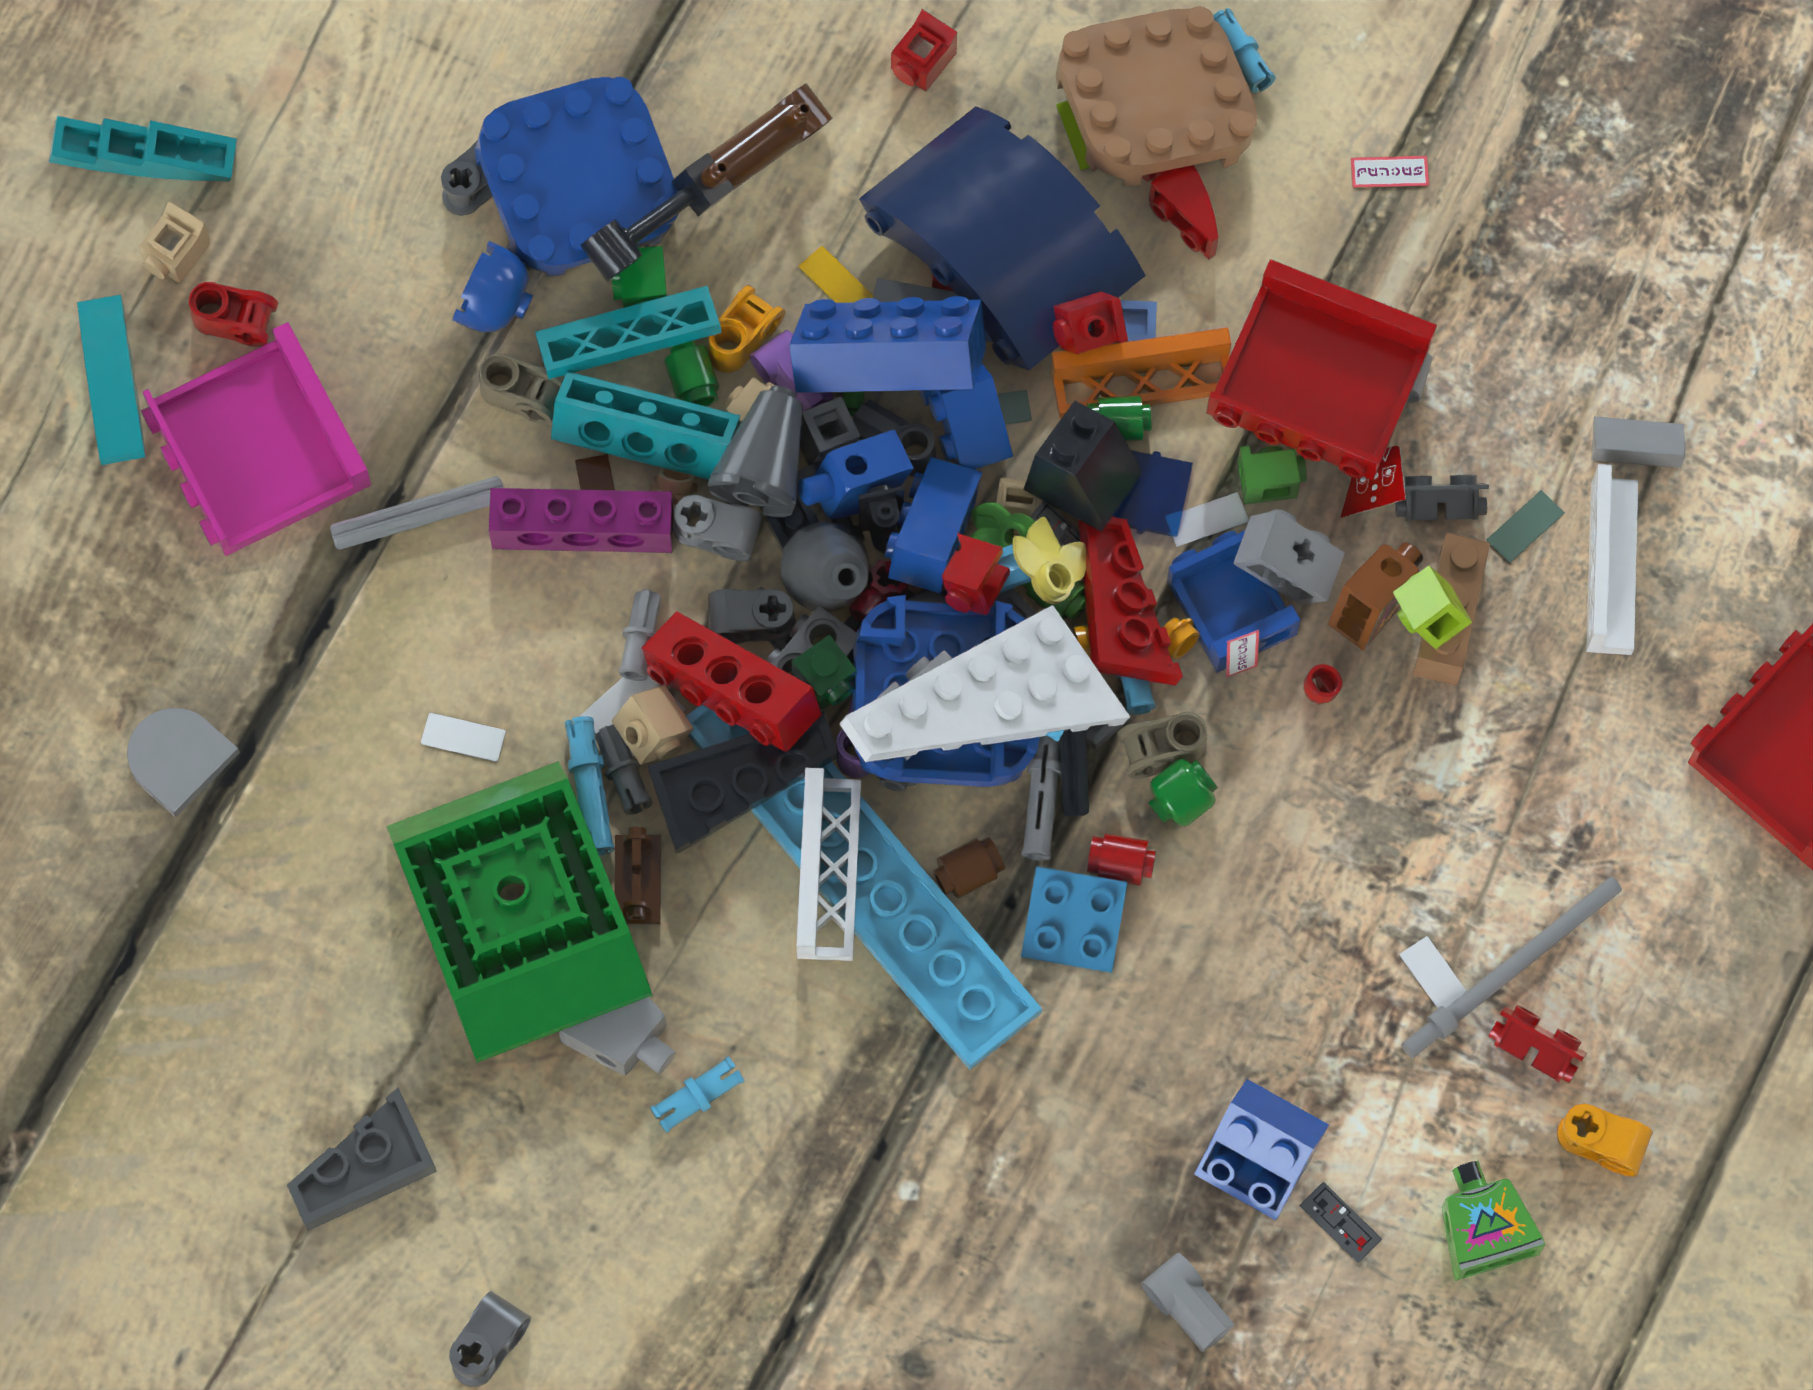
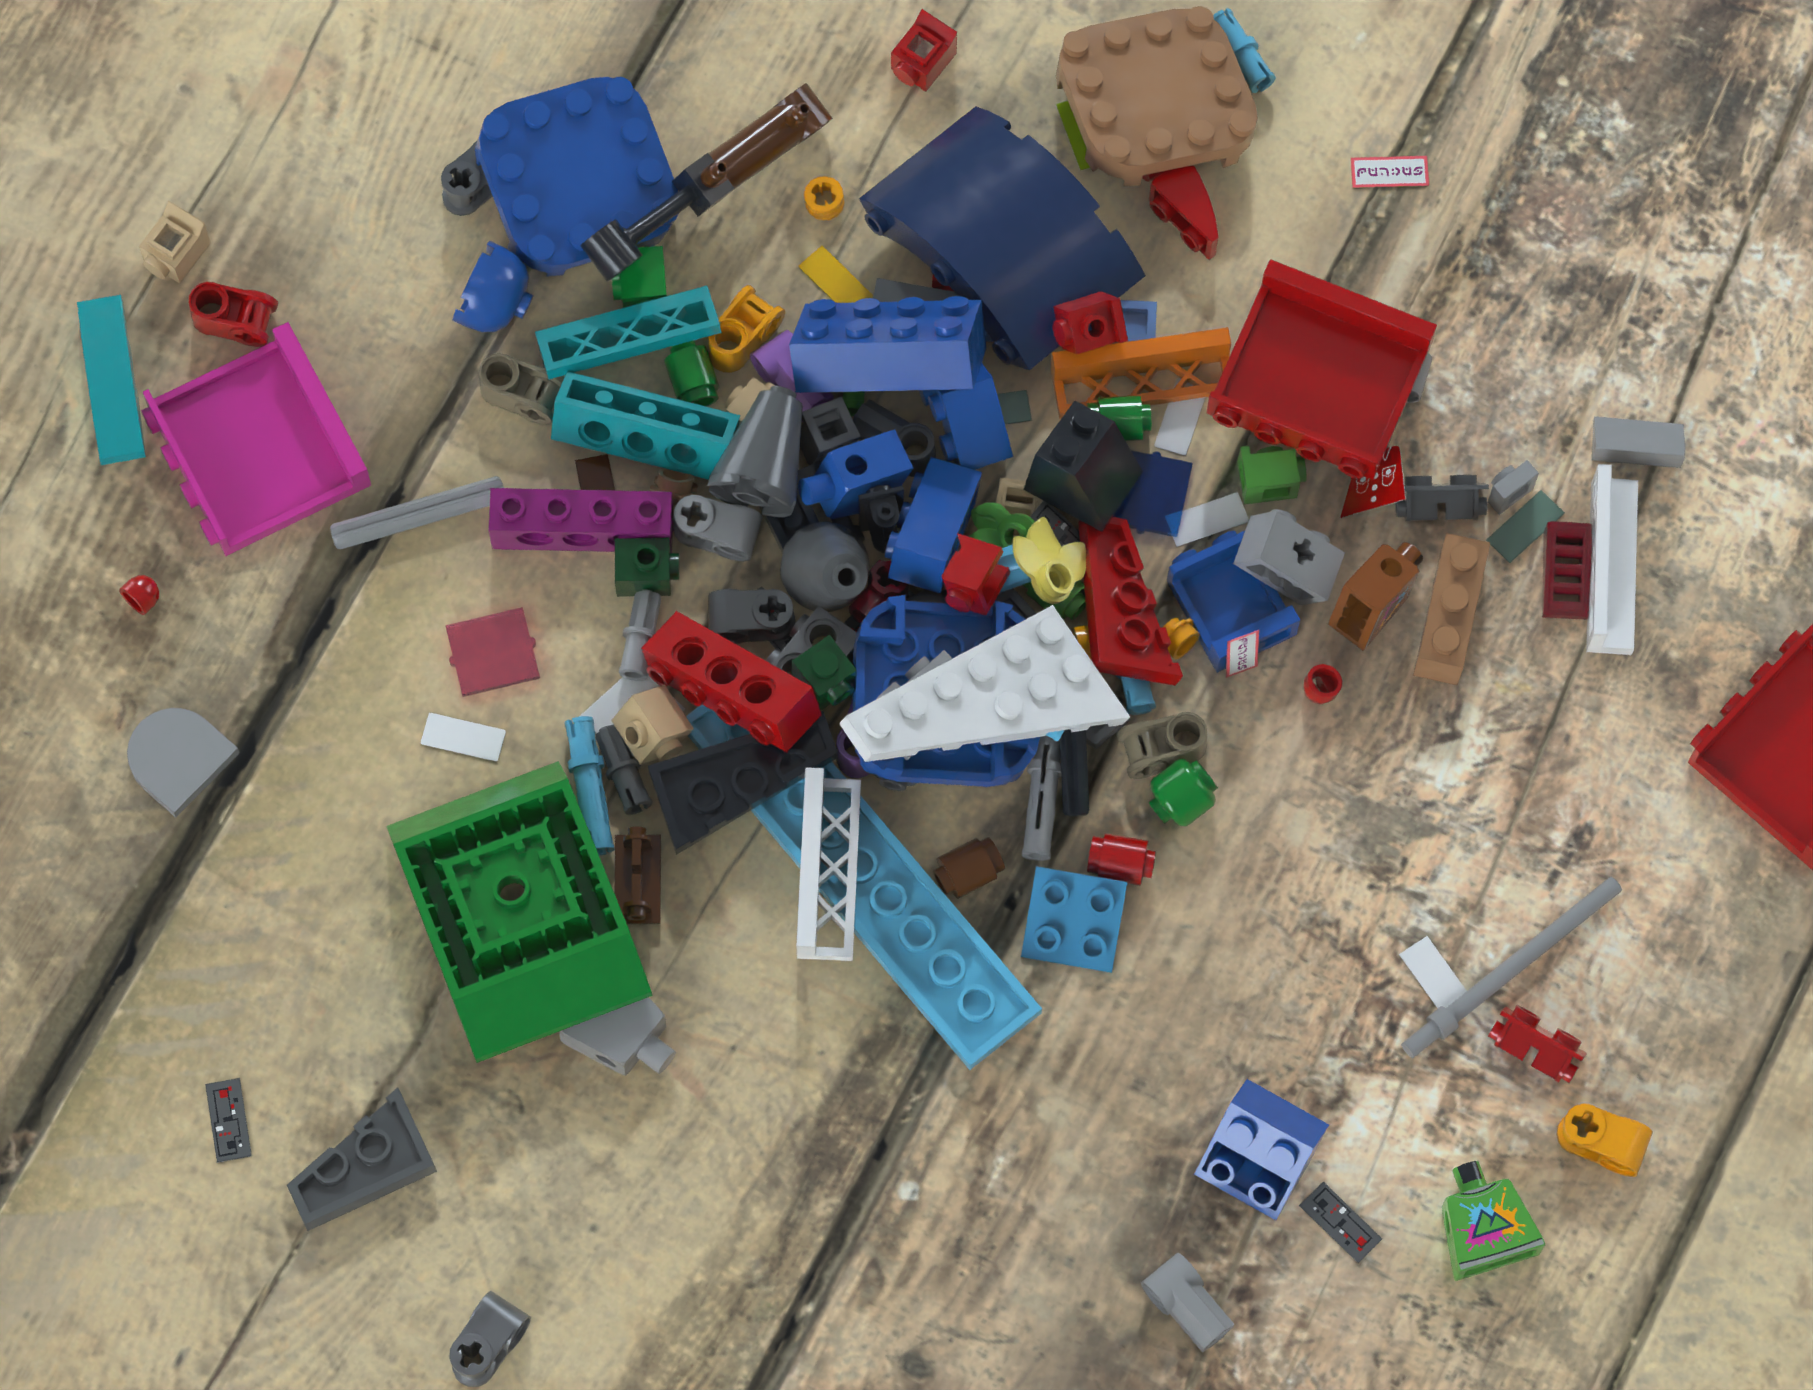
teal slope [49,116,237,182] -> none
medium azure pin [650,1056,744,1133] -> none
lime brick [1393,565,1472,649] -> none
none -> red hinge [119,575,159,615]
none -> dark grey sticker [205,1078,252,1163]
none -> clear pink piece [445,607,540,697]
none -> dark green brick [615,538,680,597]
none -> light orange bush [804,176,844,220]
none -> white sticker [1154,378,1205,456]
none -> light grey plate [1488,460,1539,515]
none -> dark red slope [1542,521,1592,620]

